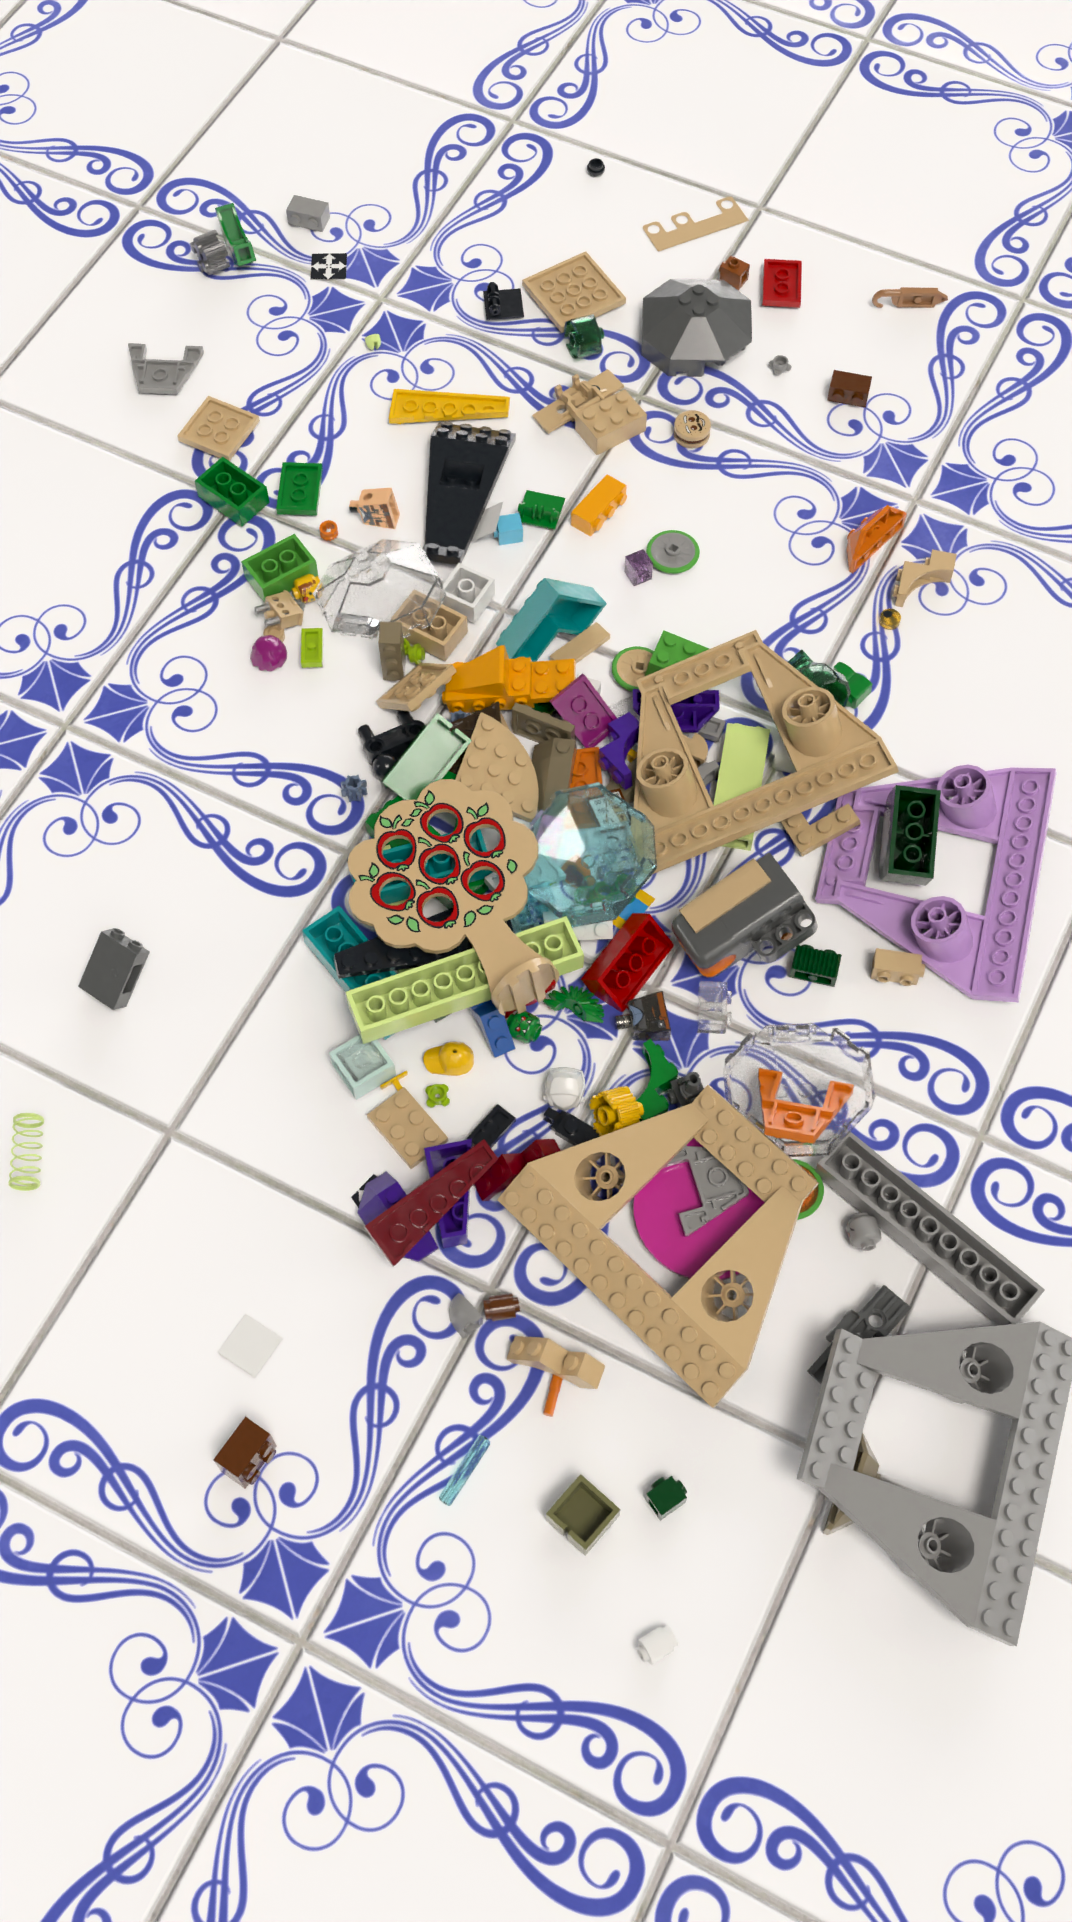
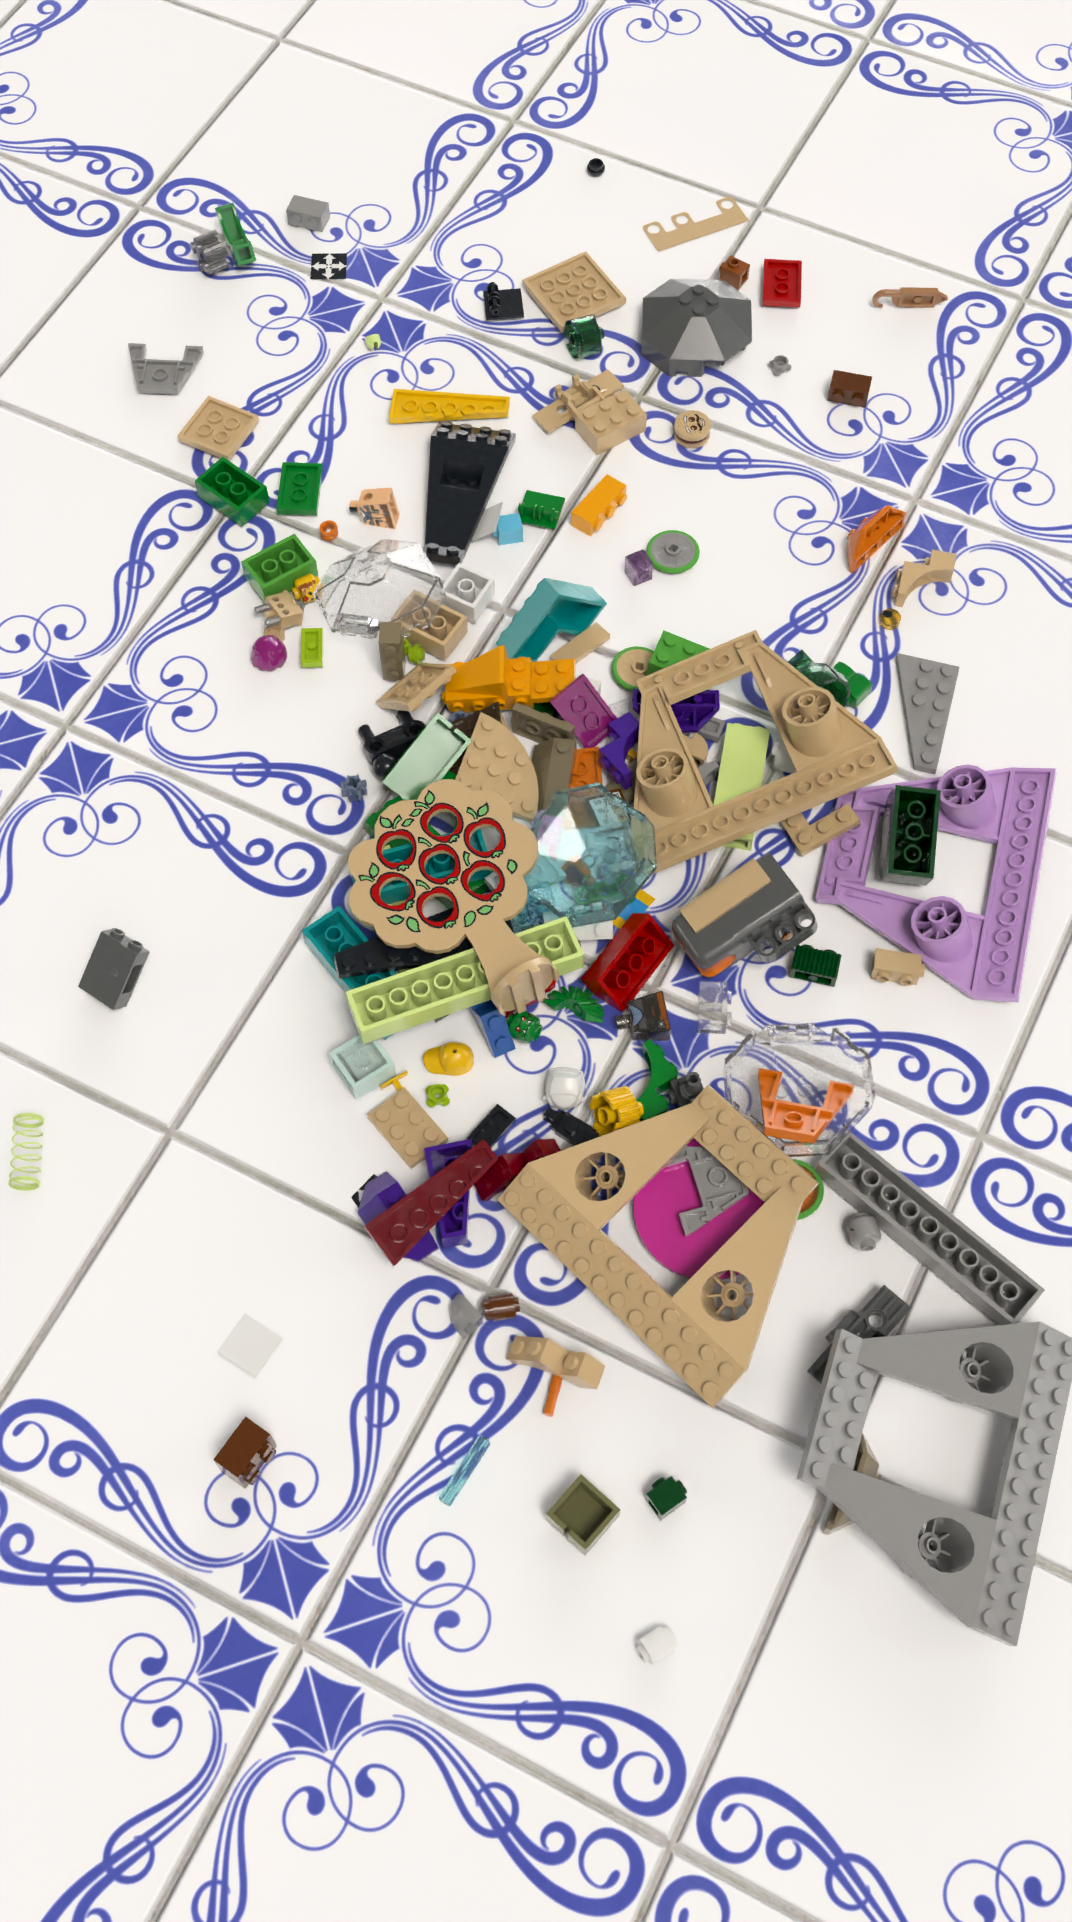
none -> light grey wing [896,653,960,775]

